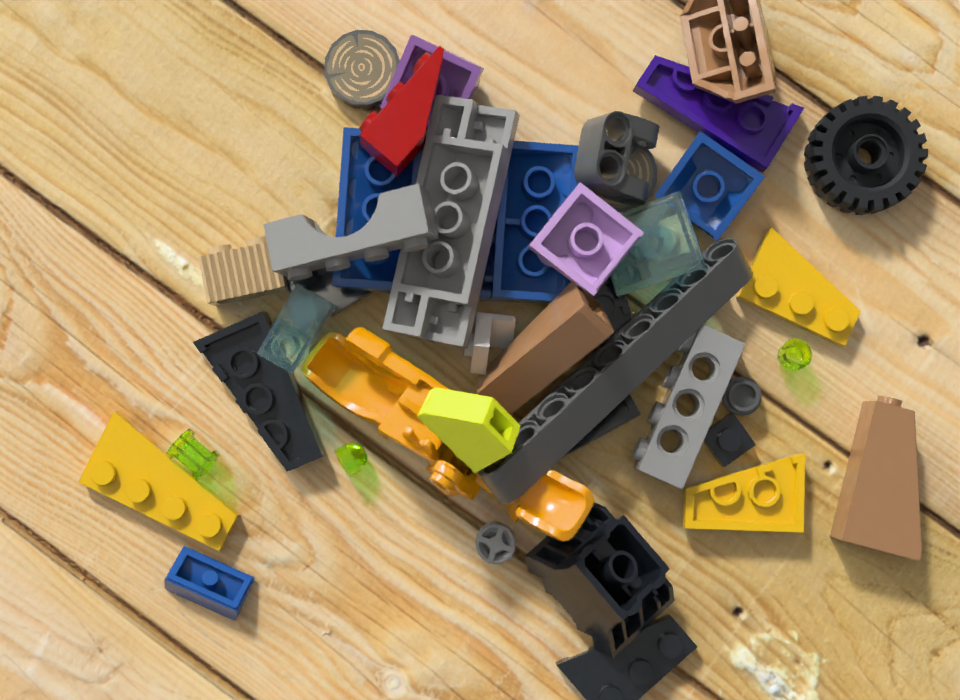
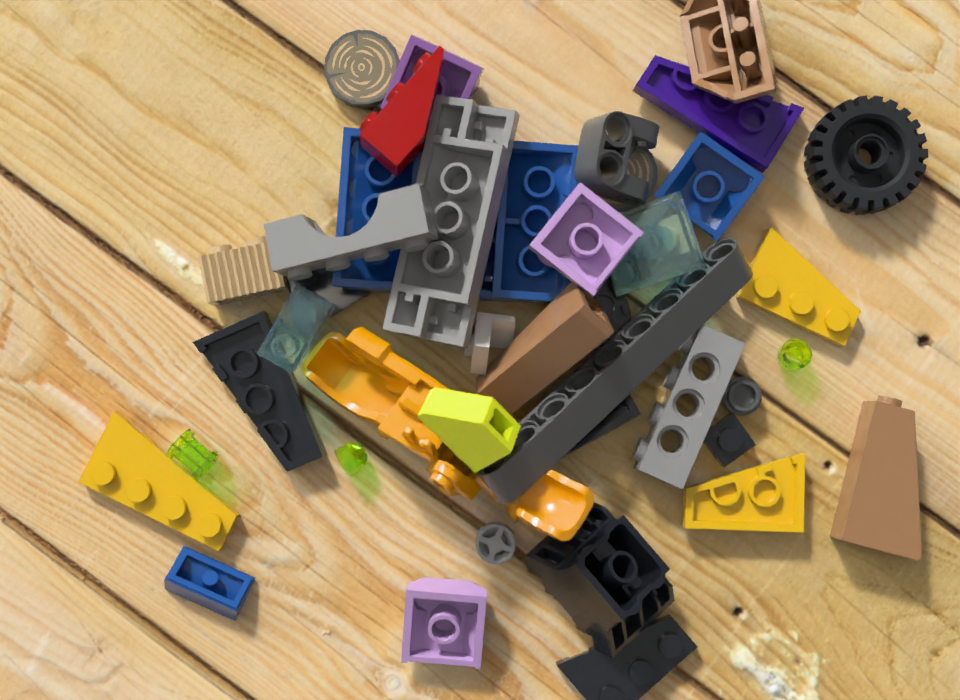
none -> lavender slope [401,577,487,669]

